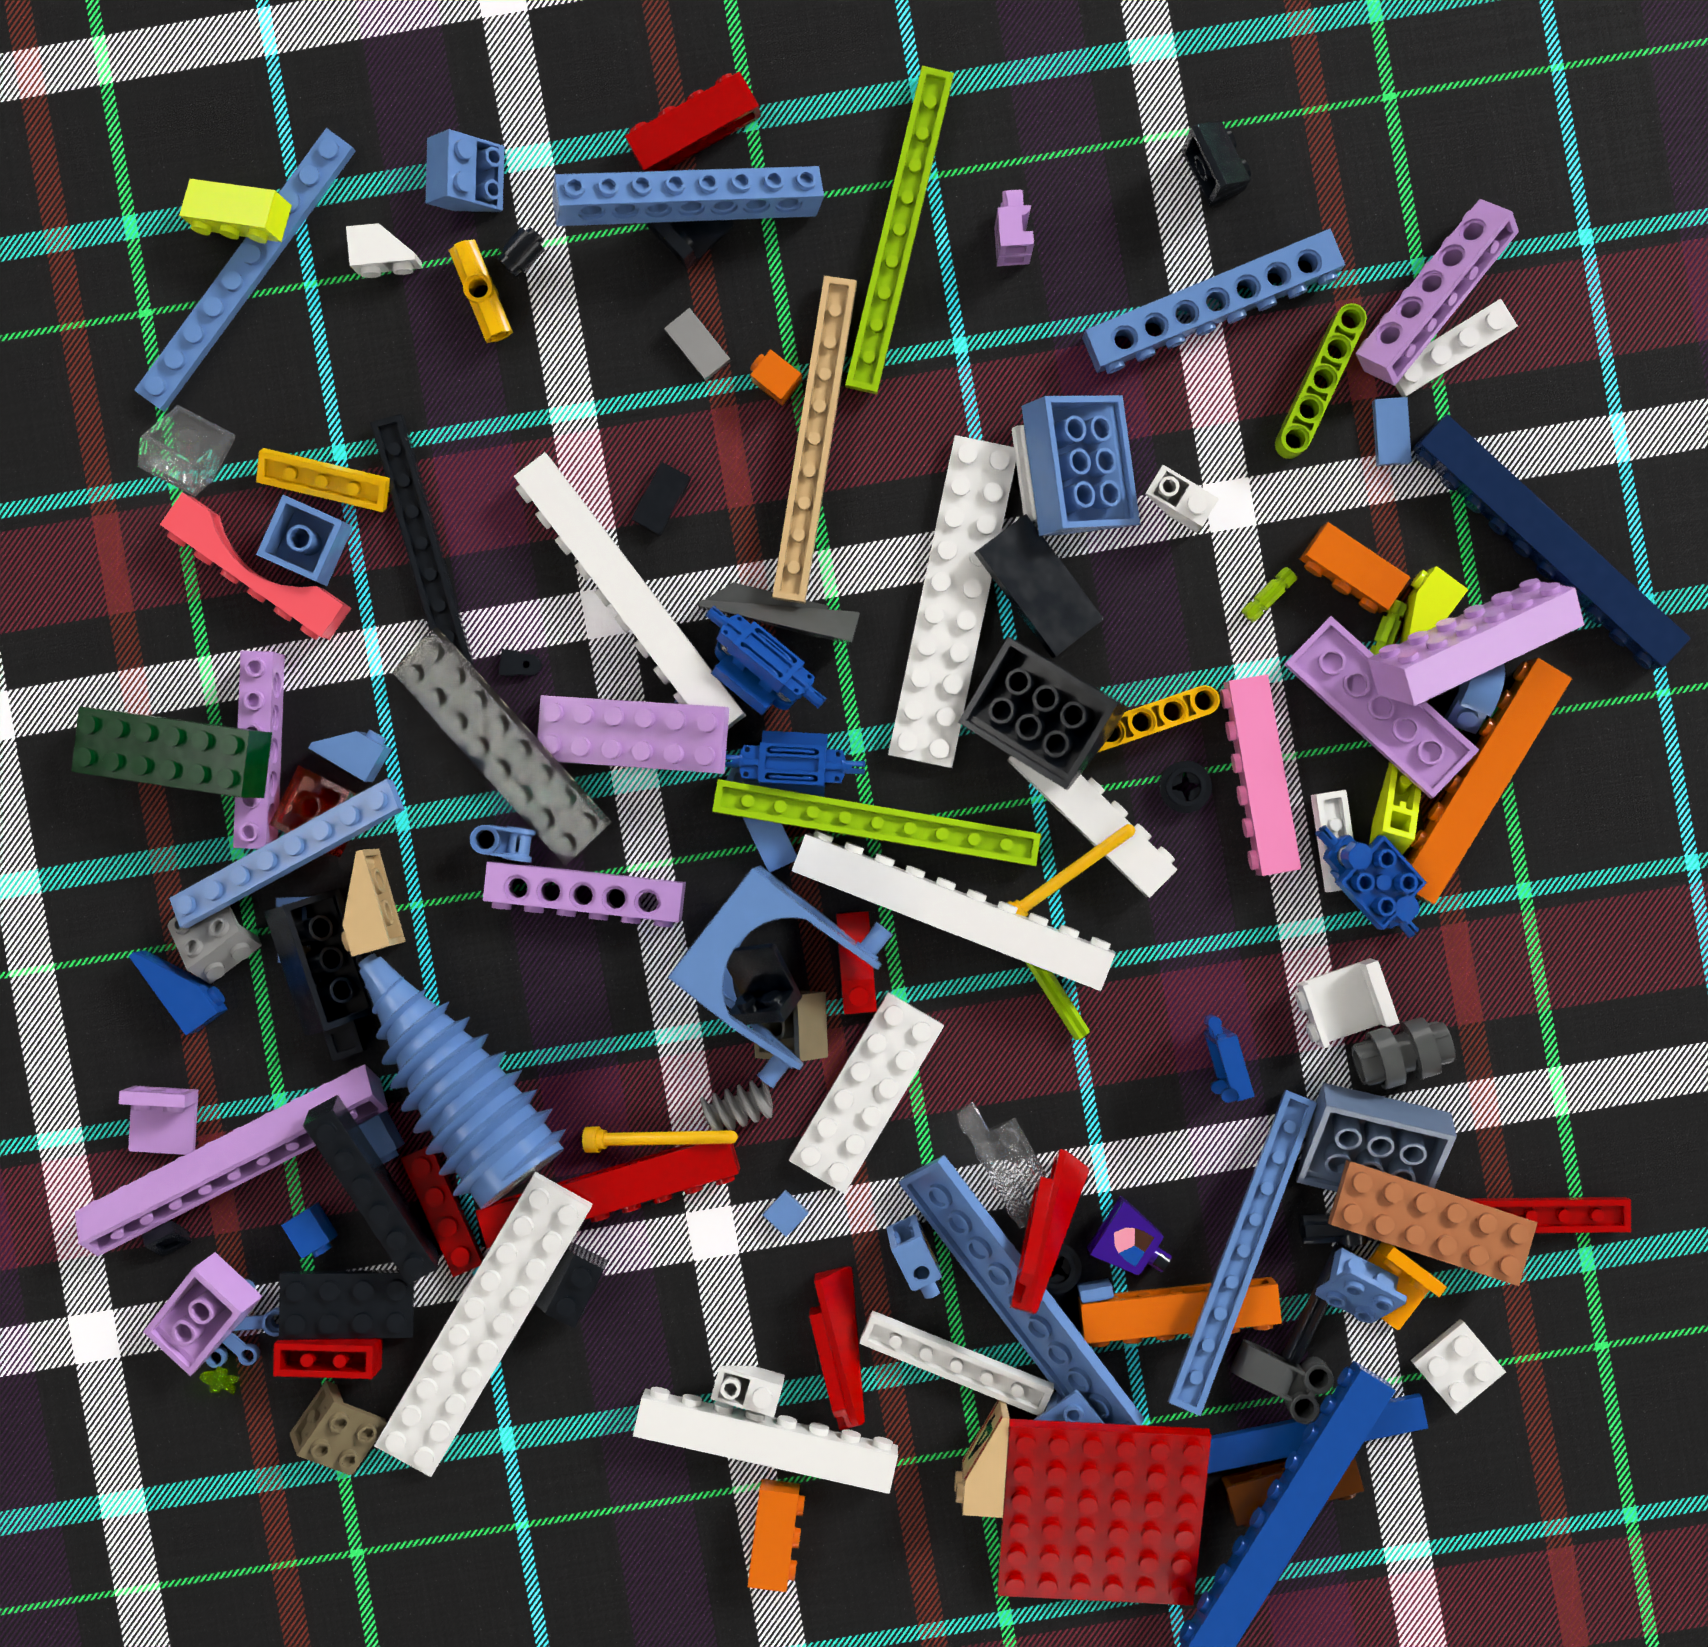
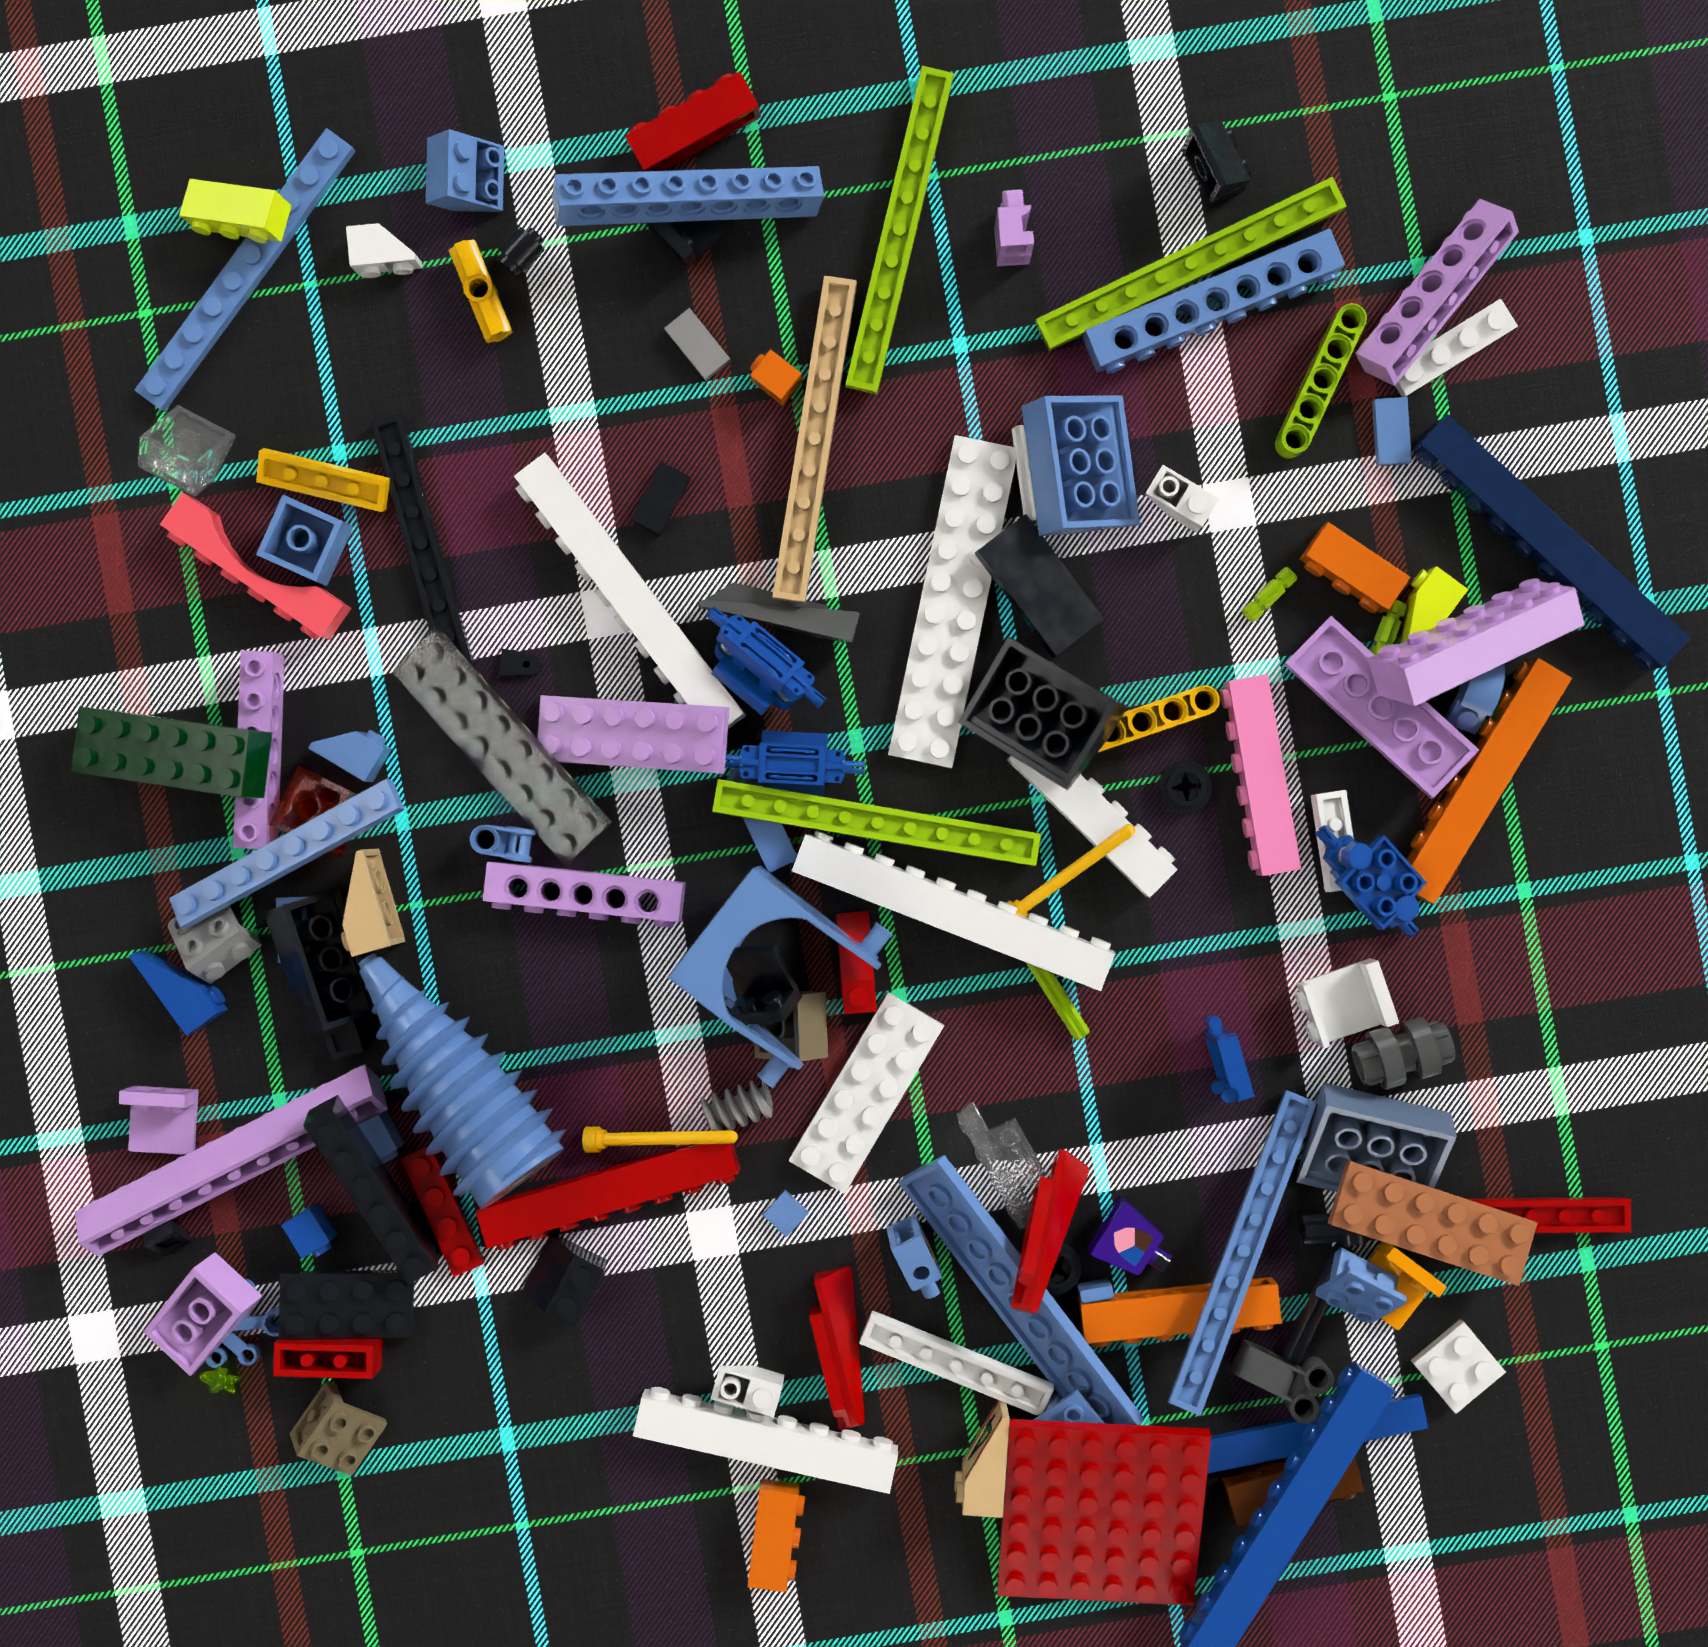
white plate [374,1172,592,1477] -> none
neon yellow slope [1369,762,1421,855] -> none
none -> lime plate [1035,177,1347,351]

